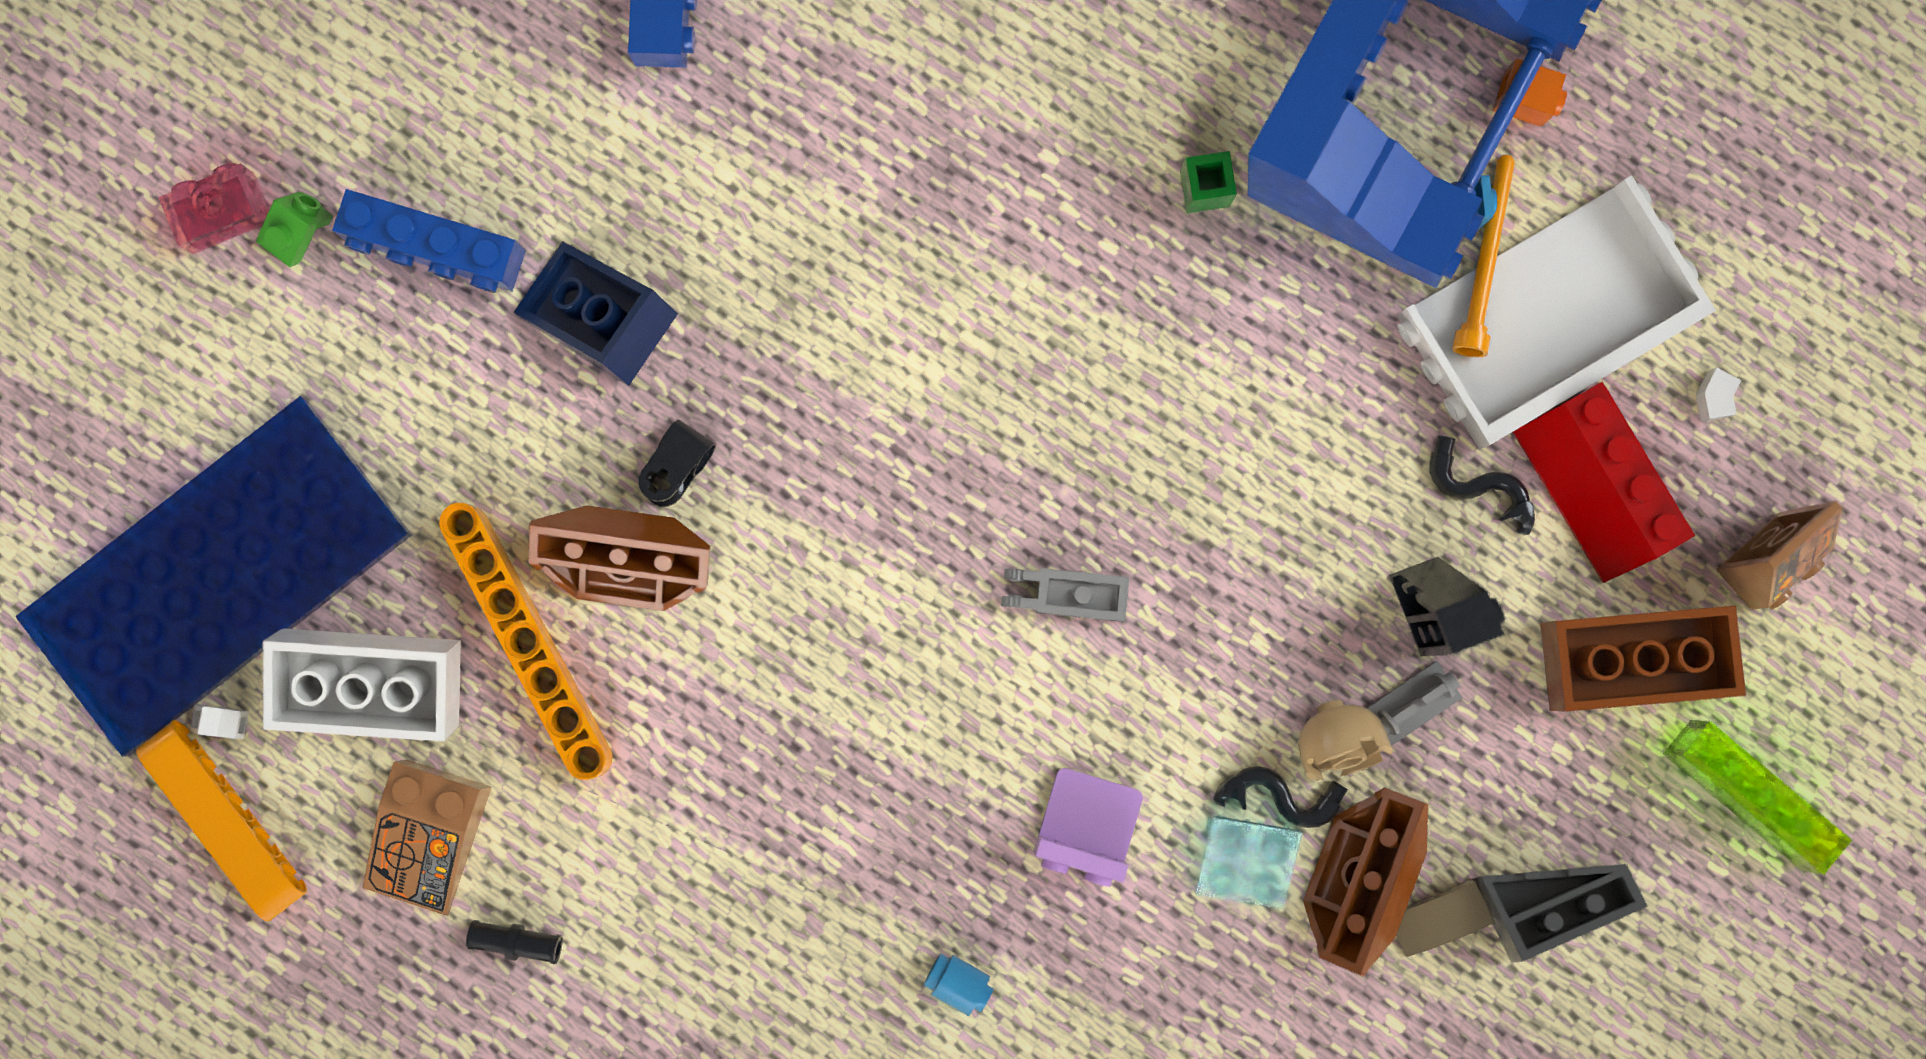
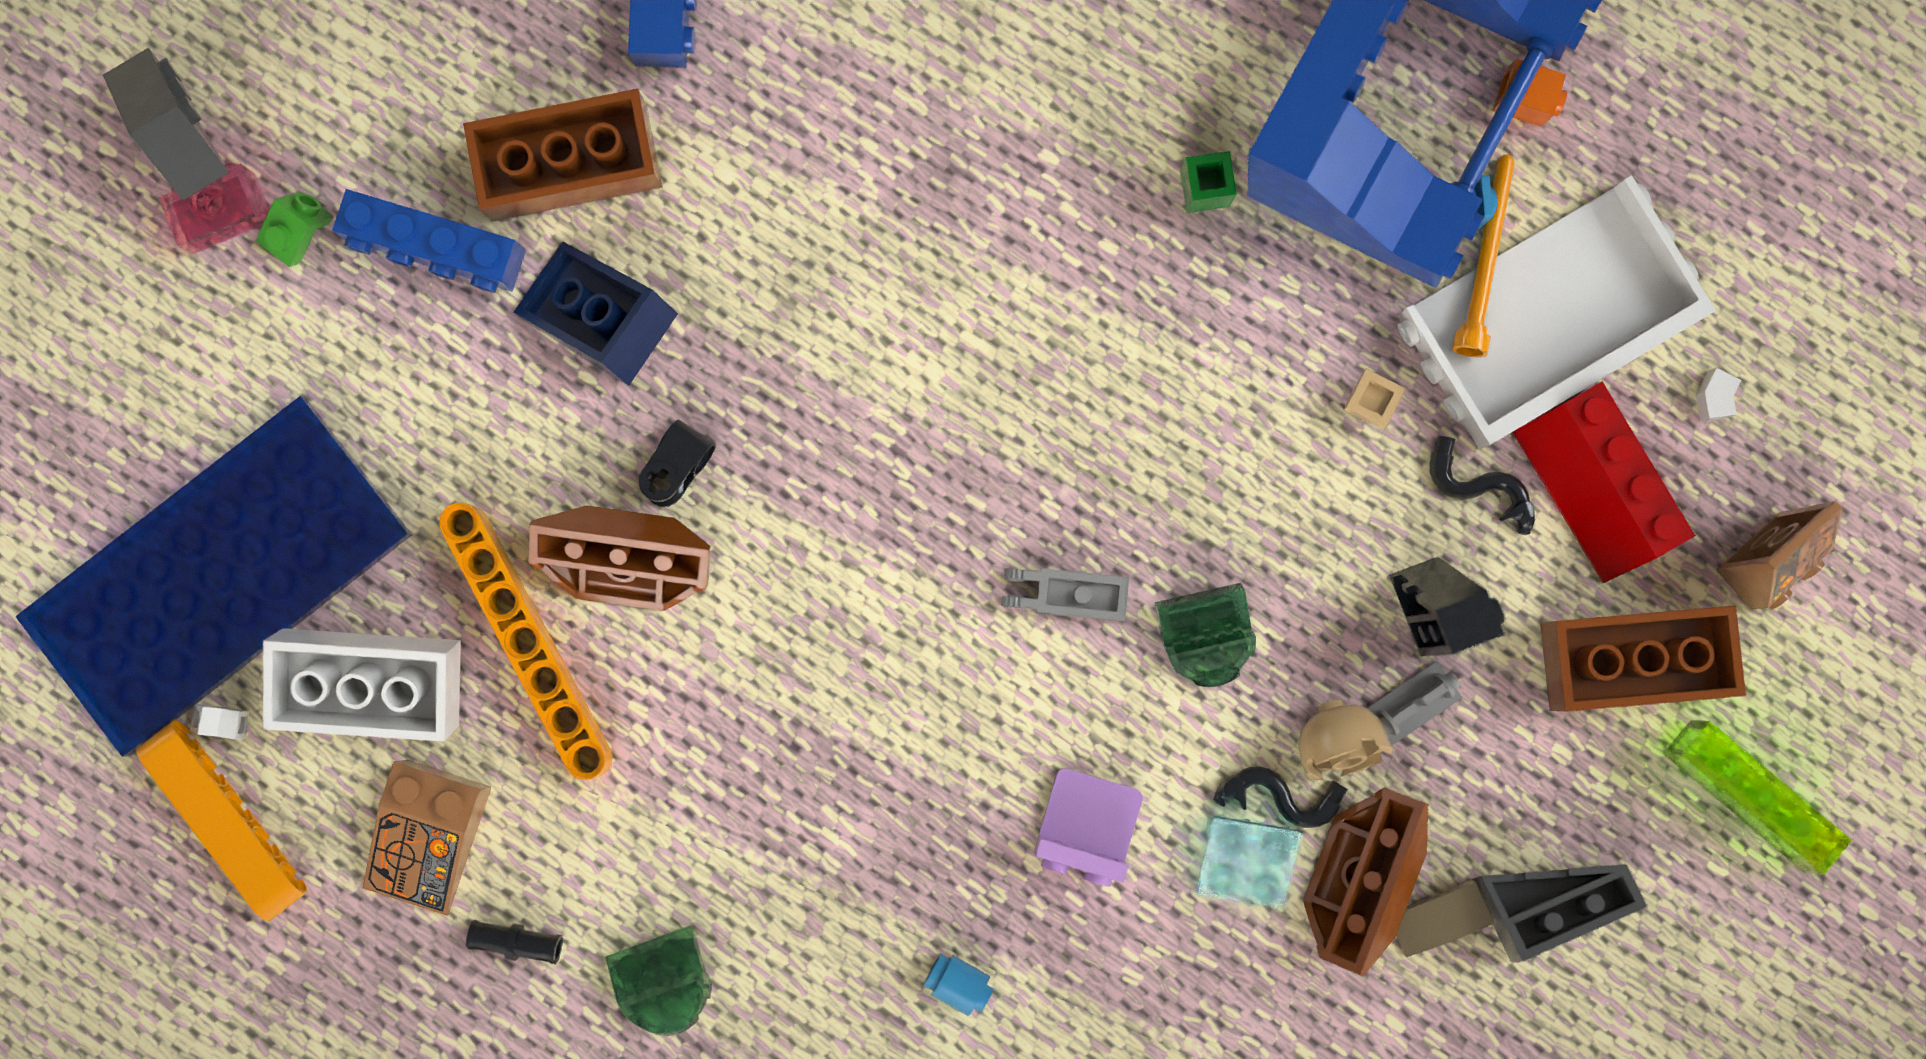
none -> dark grey wedge [103,47,229,201]
none -> dark orange brick [463,88,663,221]
none -> clear green slope [605,926,712,1036]
none -> clear green slope [1154,583,1256,687]
none -> tan tile [1343,368,1406,430]

